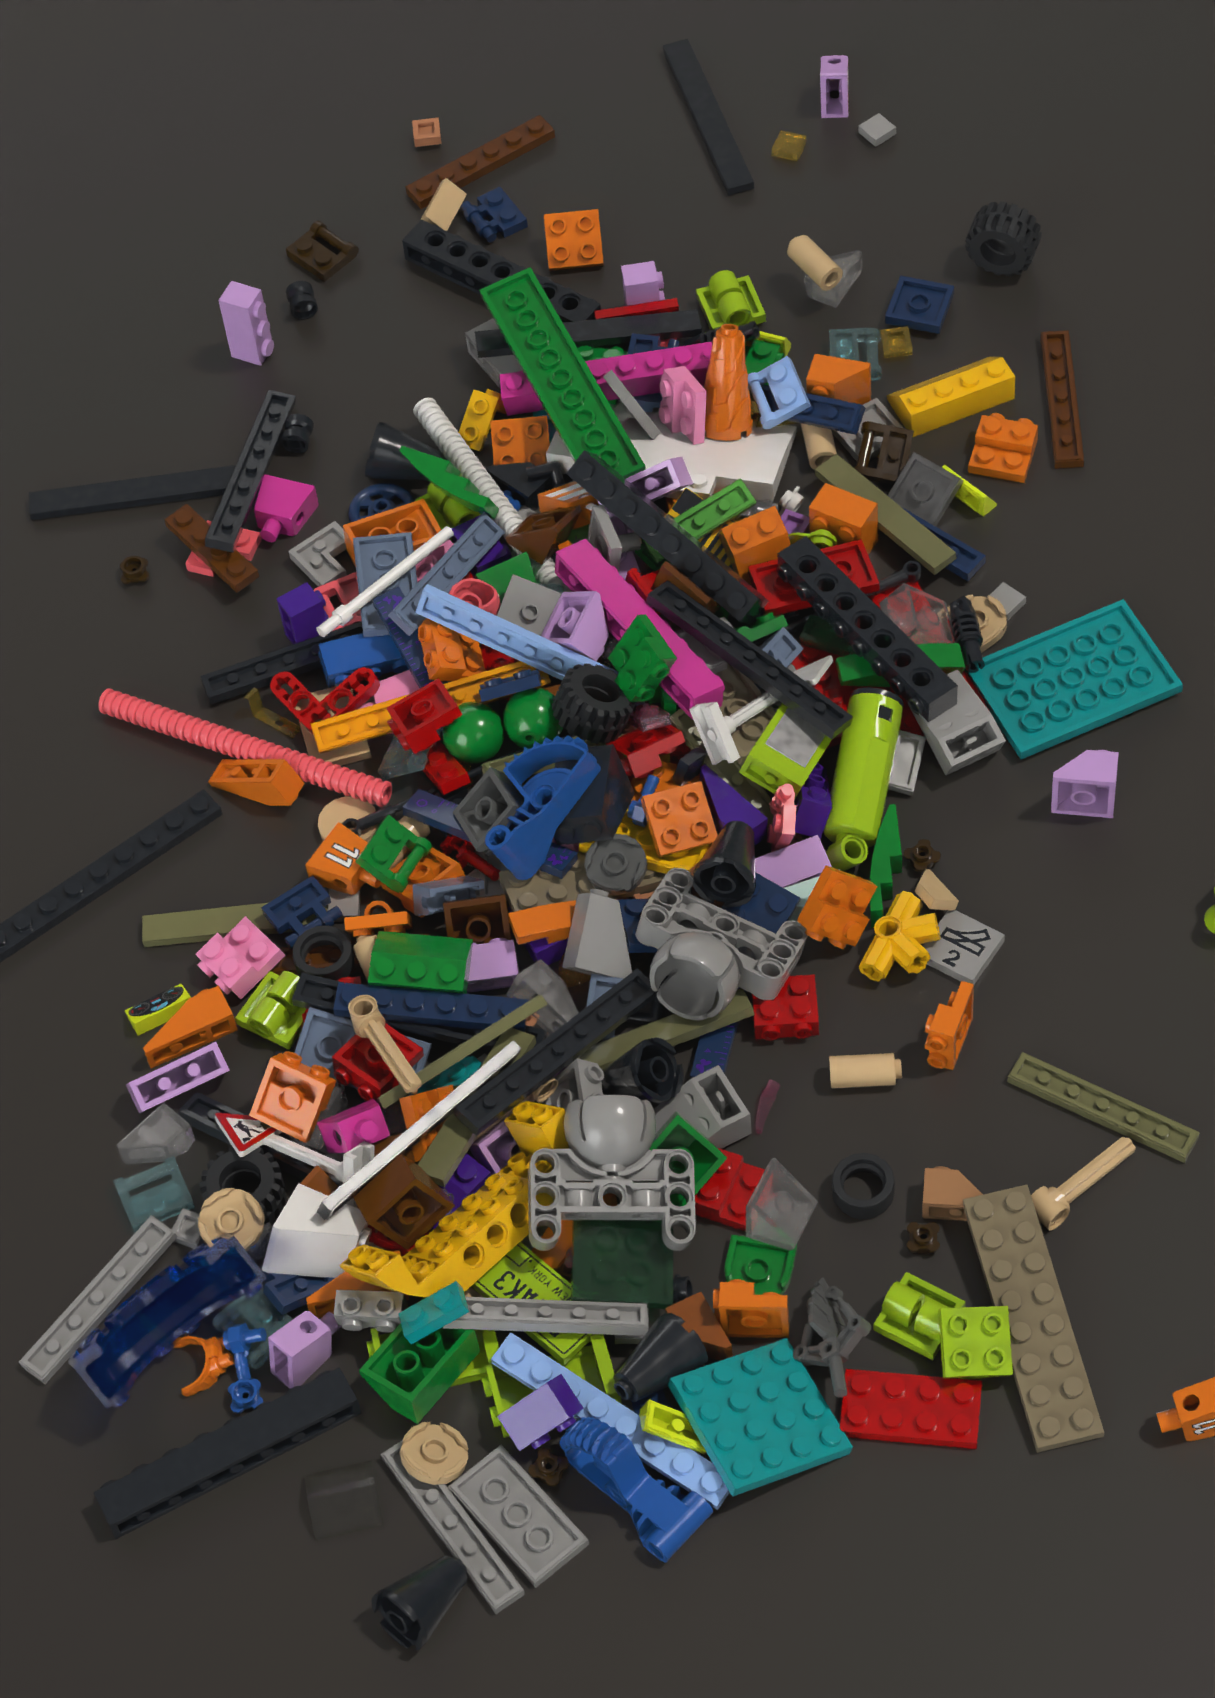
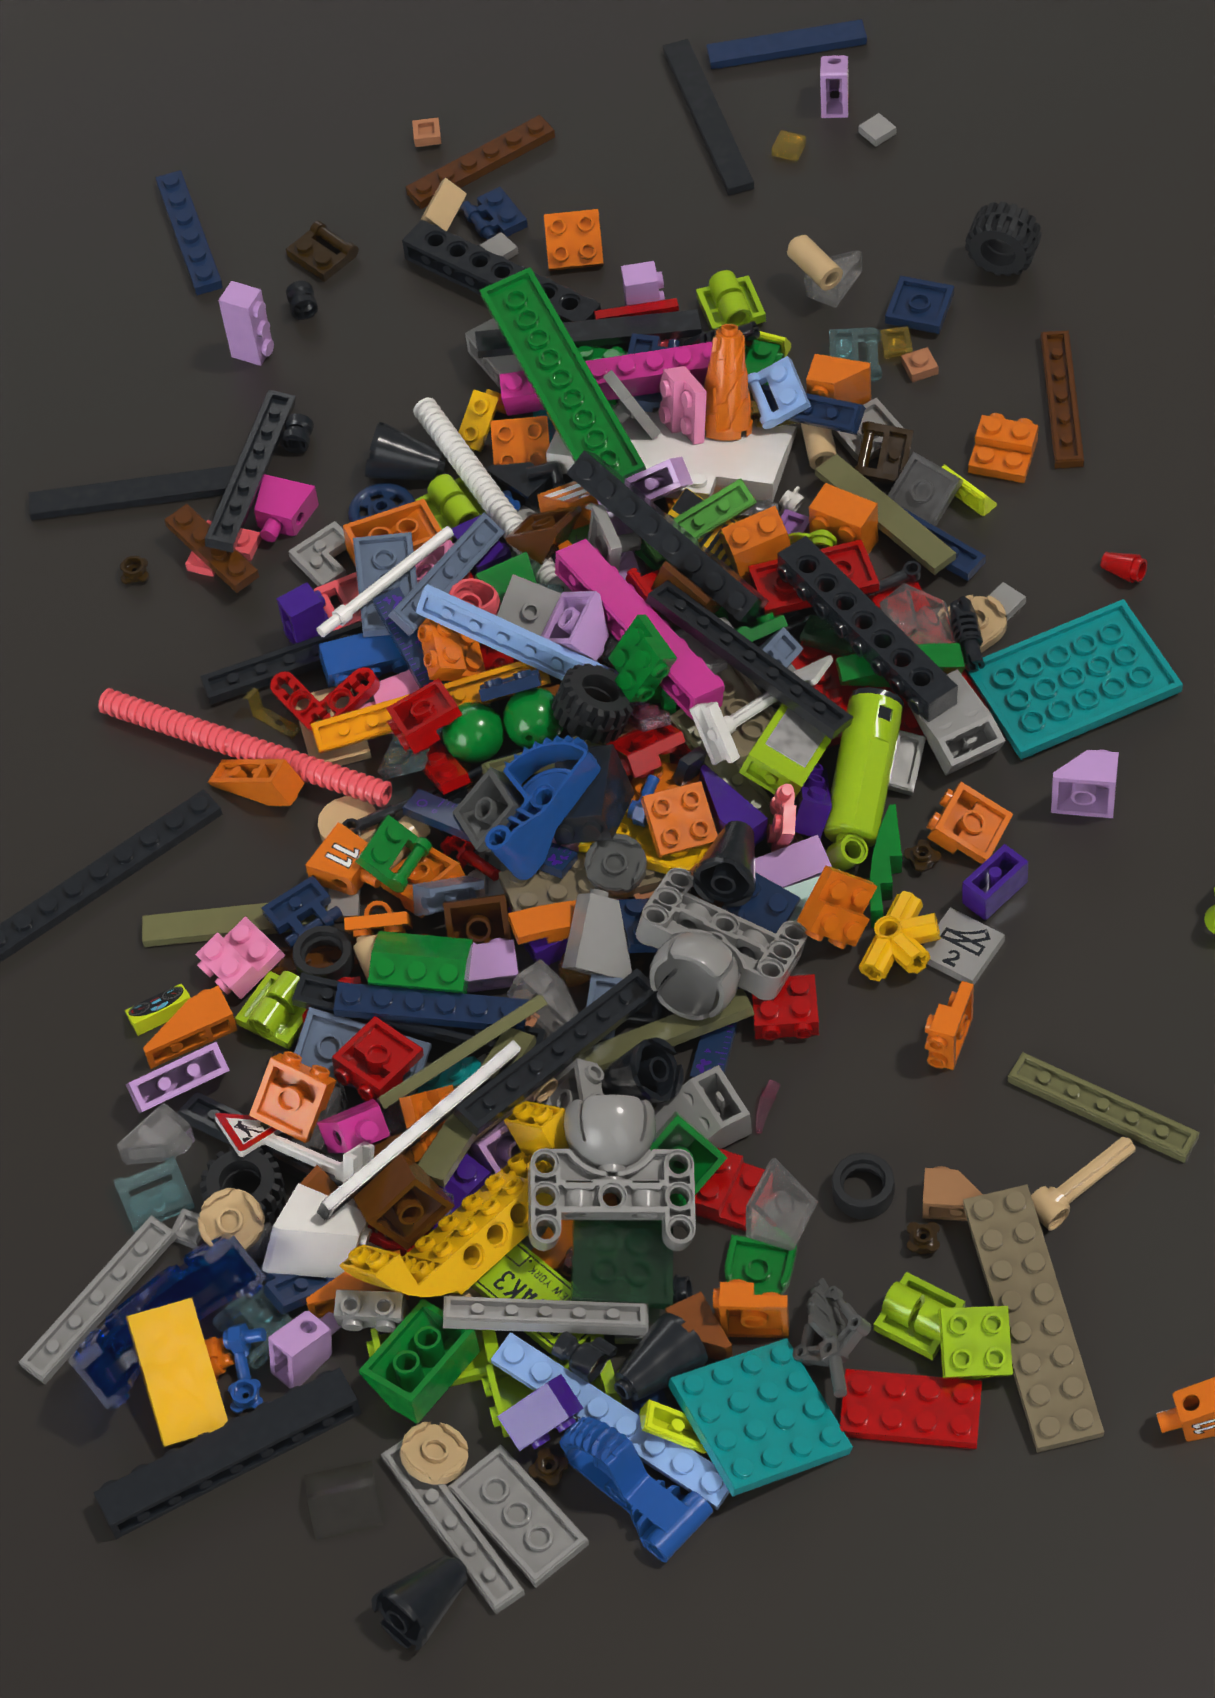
tan axle [348,995,422,1094] -> none
green slope [399,446,499,519] -> none
teal plate [399,1281,469,1344] -> none
tan brick [829,1053,902,1088] -> none
yellow slope [887,357,1015,437] -> none
tan tile [915,869,959,911] -> none
none -> yellow tile [126,1298,228,1448]
none -> dark blue plate [155,170,223,295]
none -> light grey tile [480,232,518,260]
none -> black piece [551,1331,618,1383]
none -> dark blue tile [706,19,867,69]
none -> nougat plate [901,347,939,383]
none -> orange plate [926,782,1013,864]
none -> dark purple brick [962,844,1028,921]
none -> red cone [1101,552,1147,583]

